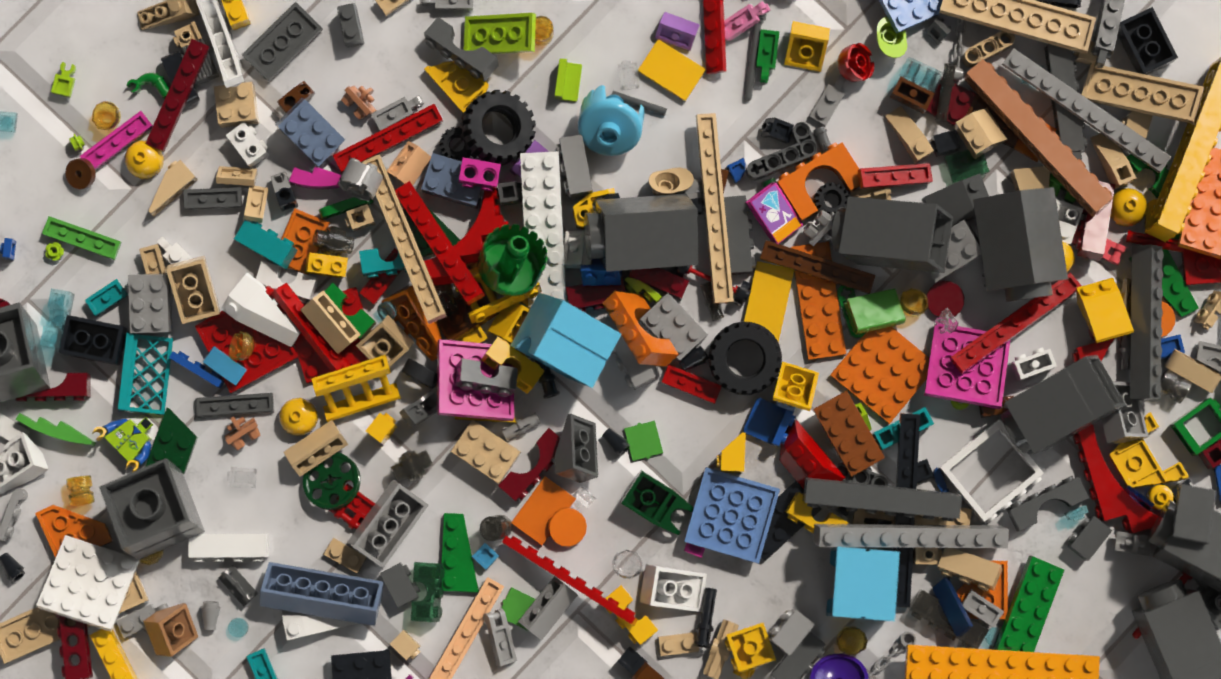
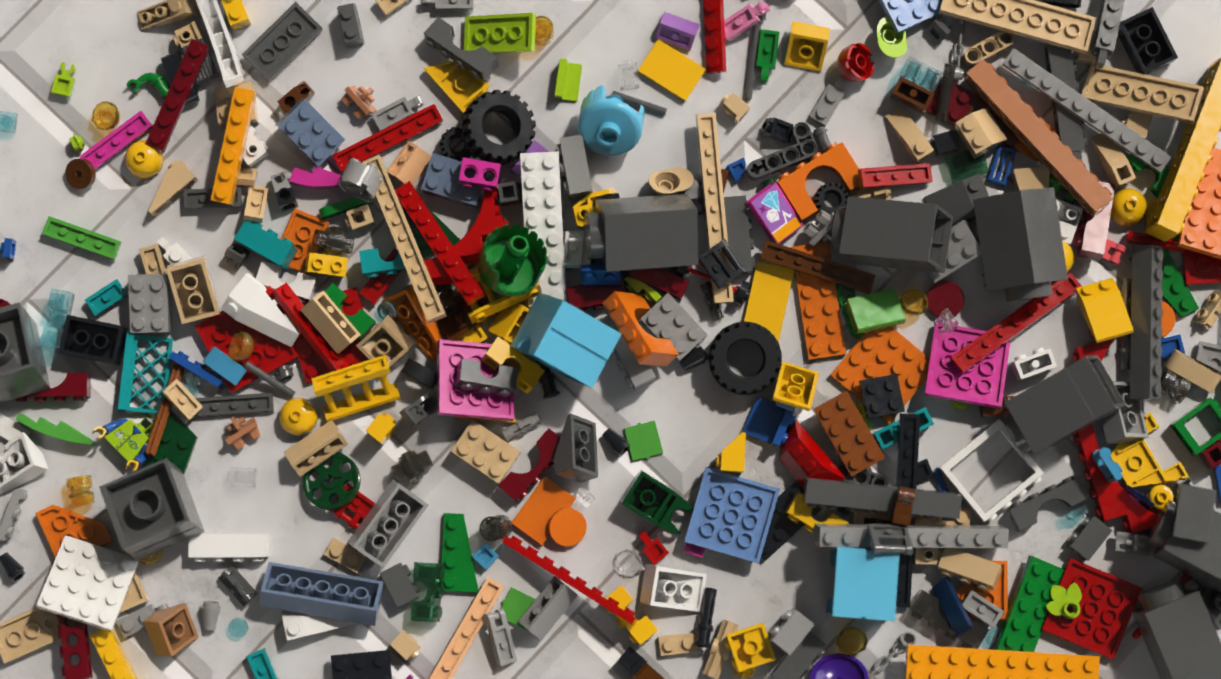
lime plate [45,242,64,261] -> none
red plate [661,364,722,404] -> none
none -> dark orange axle [145,364,185,456]
none -> tan plate [162,379,203,421]
none -> clear light blue plate [184,372,201,394]
none -> light orange brick [211,87,257,205]
none -> dark grey tile [224,242,250,268]
none -> dark grey bar [243,361,295,398]
none -> dark grey plate [275,365,294,381]
none -> red plate [638,531,669,565]
none -> black plate [698,239,747,289]
none -> tan brick [720,92,750,125]
none -> black plate [859,374,905,419]
none -> dark grey plate [867,524,913,556]
none -> reddish brown leg [889,486,915,526]
none -> blue tile [987,145,1017,187]
none -> red plate [1041,558,1142,660]
none -> lime plate [1046,582,1082,619]
none -> dark azure plate [1092,447,1123,483]

